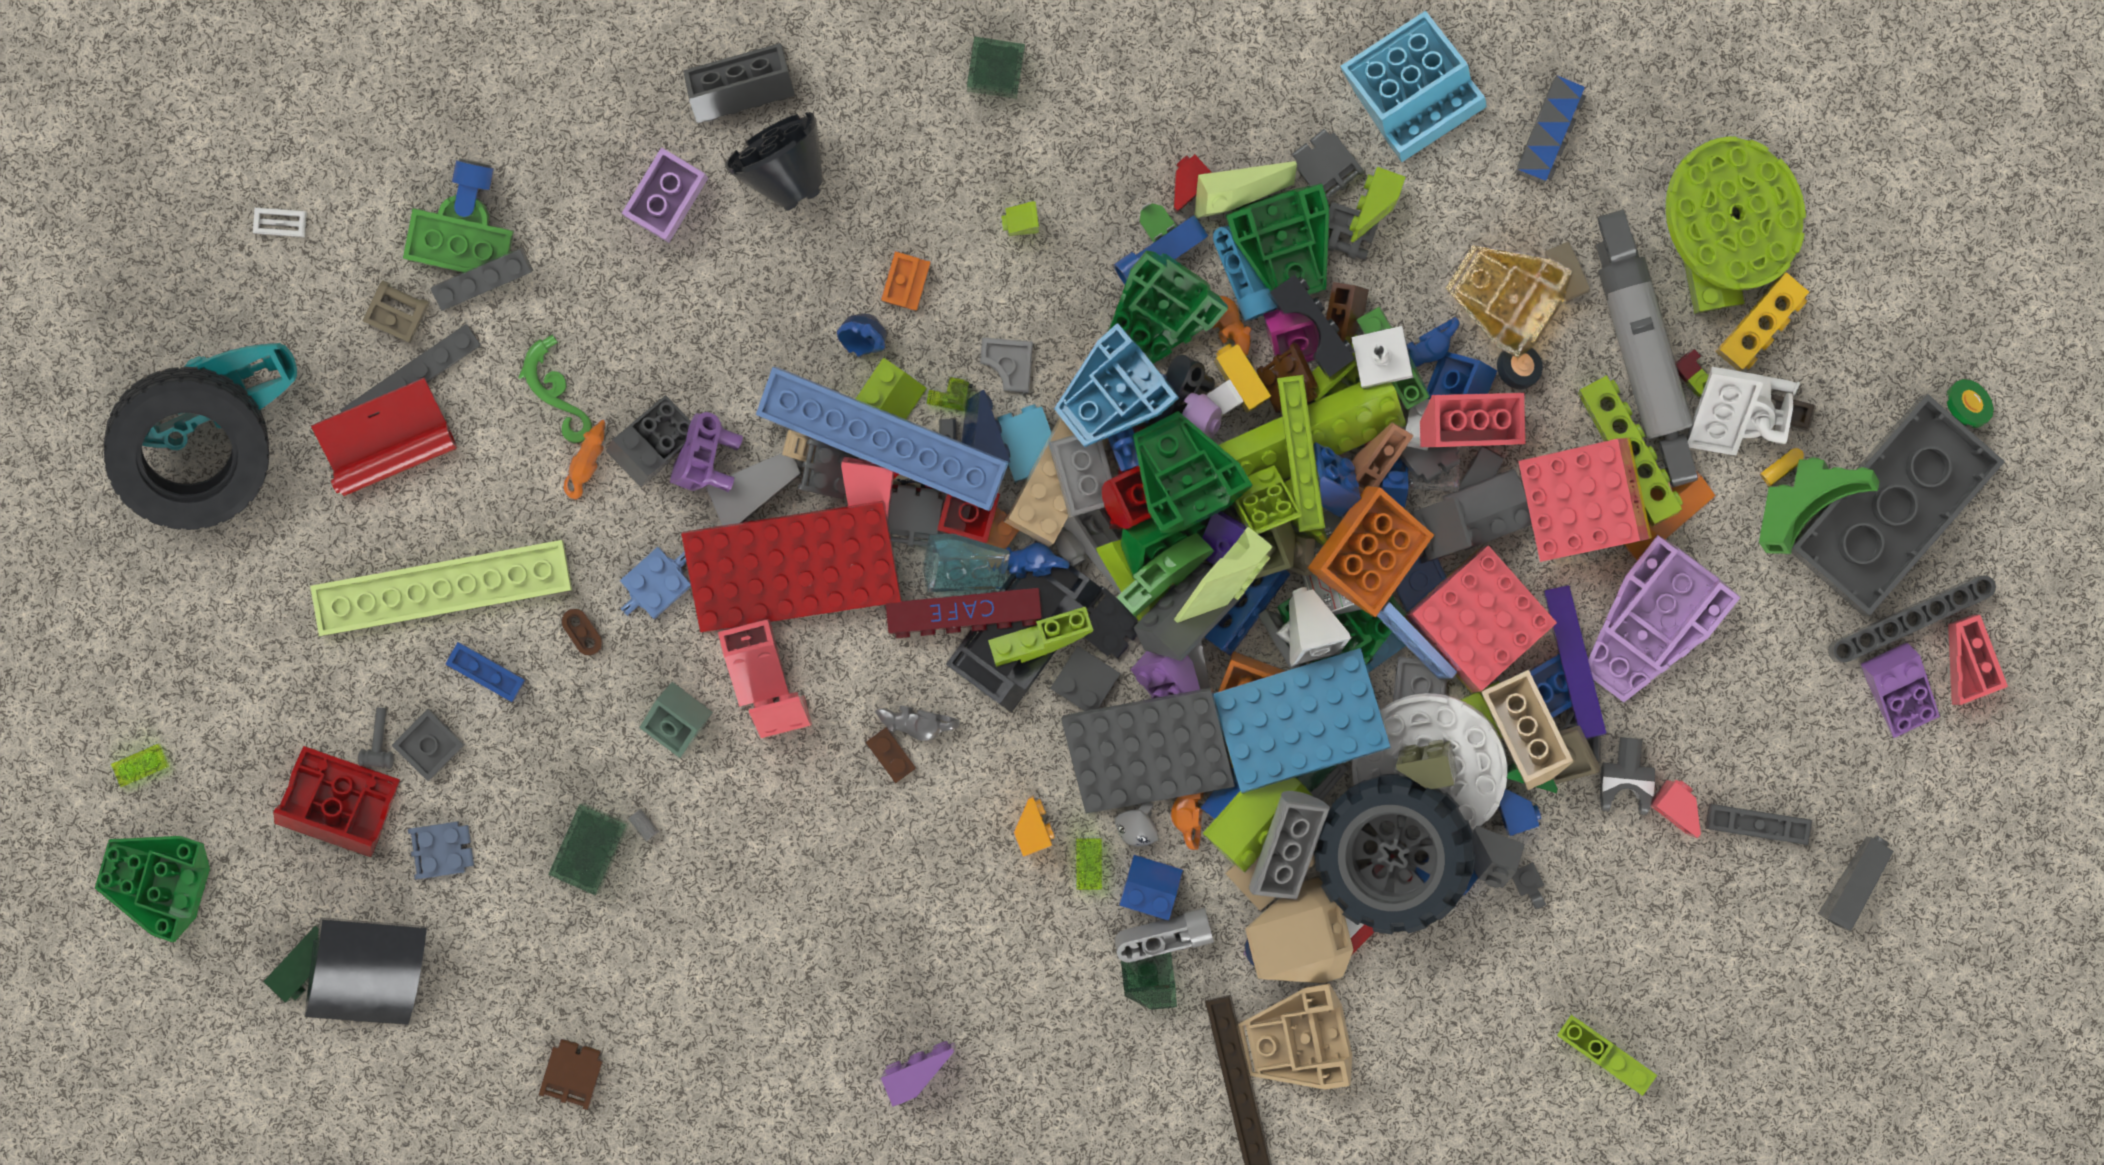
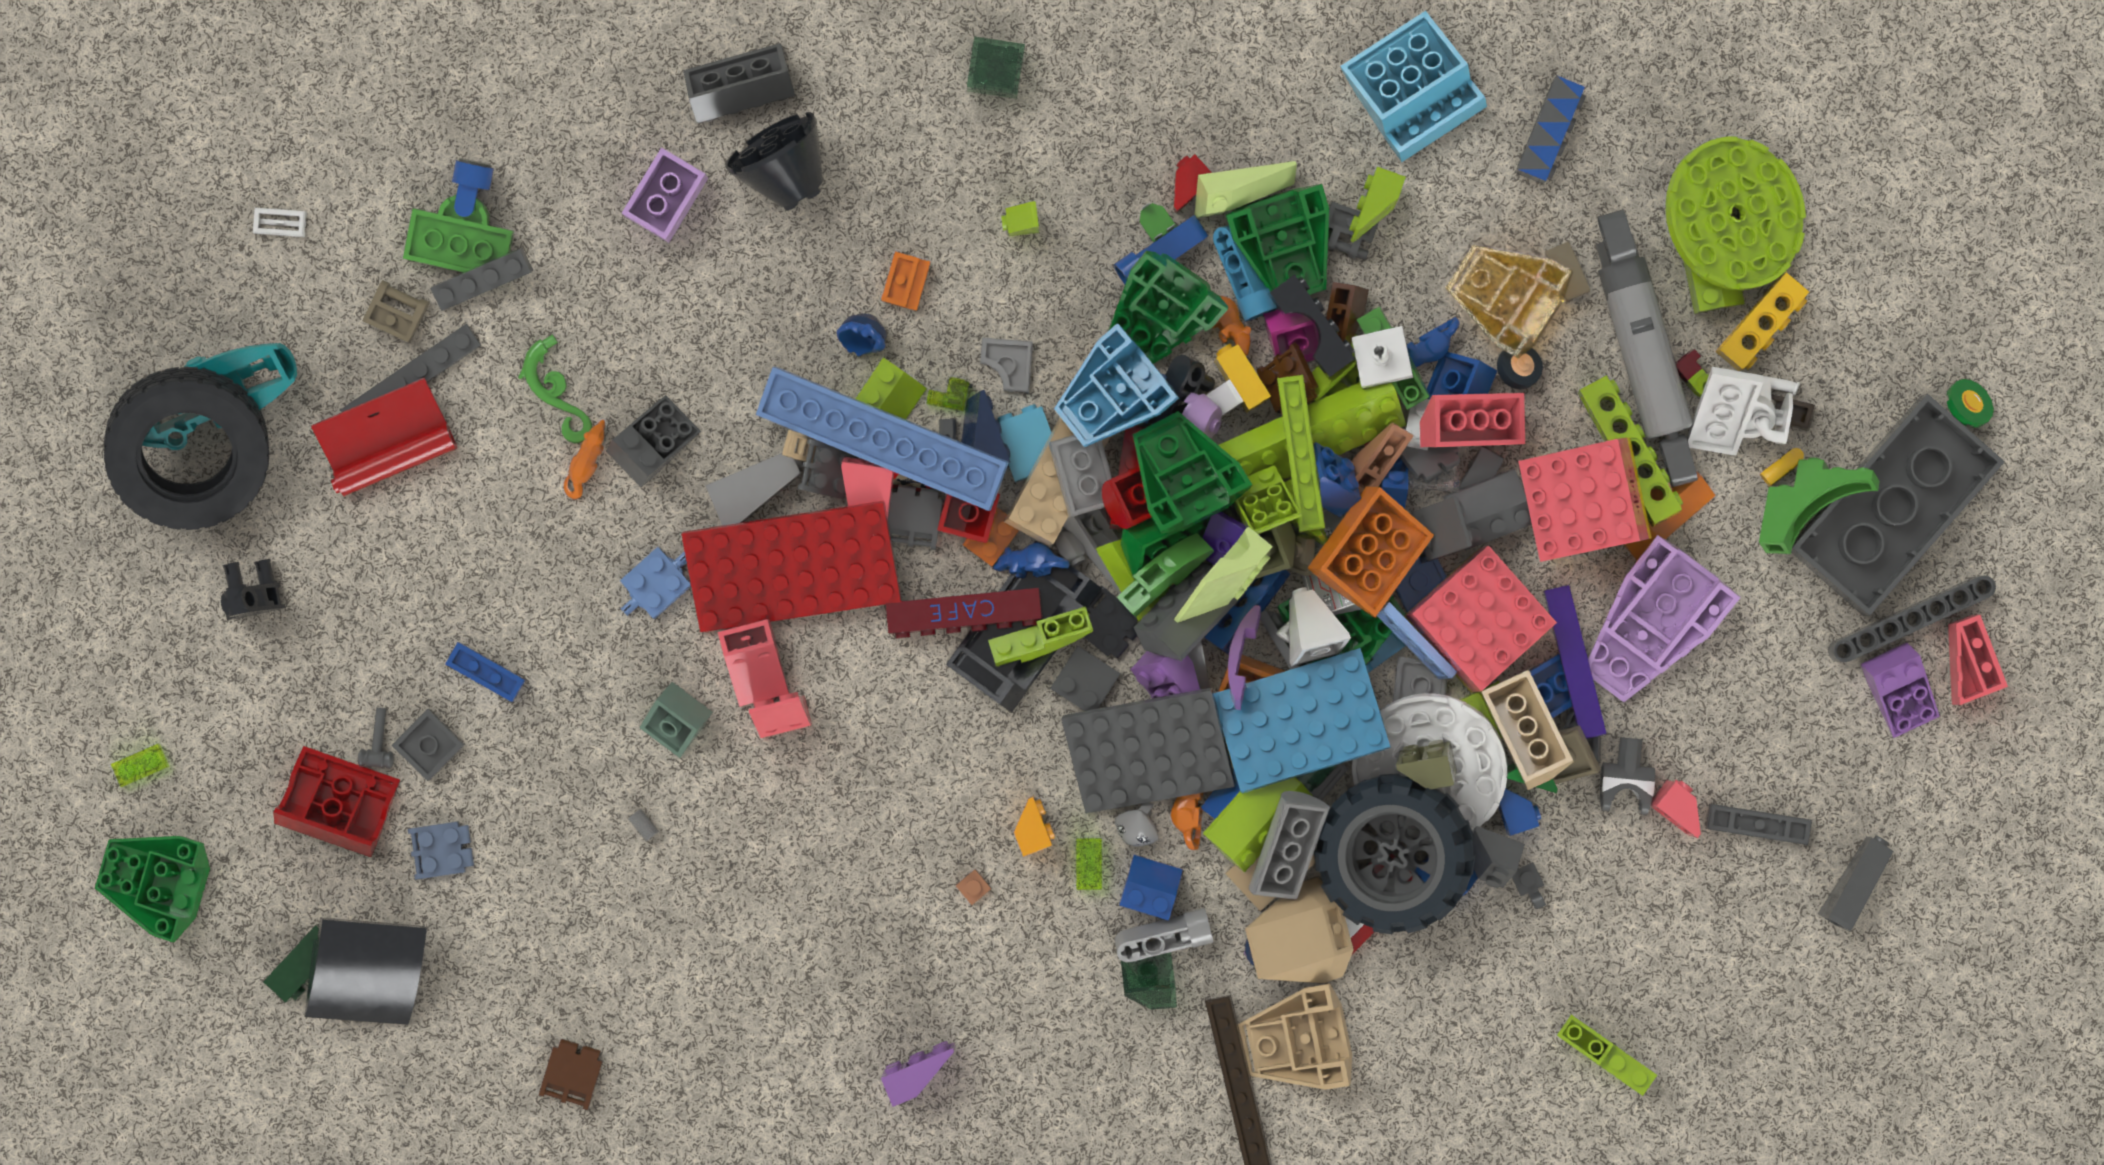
yellowish green plate [310,540,572,636] -> none
clear green brick [548,803,630,895] -> none
reddish brown plate [562,609,603,656] -> none
medium lavender piece [670,412,743,492] -> none
reddish brown plate [865,727,916,784] -> none
flat silver animal [875,705,960,741] -> none
clear light blue slope [923,534,1010,592] -> none
blue hips [1108,427,1139,473] -> none
dark grey plate [1292,129,1365,202] -> none
none -> black piece [221,559,286,620]
none -> nougat plate [956,869,992,905]
none -> medium lavender slope [1228,605,1261,710]

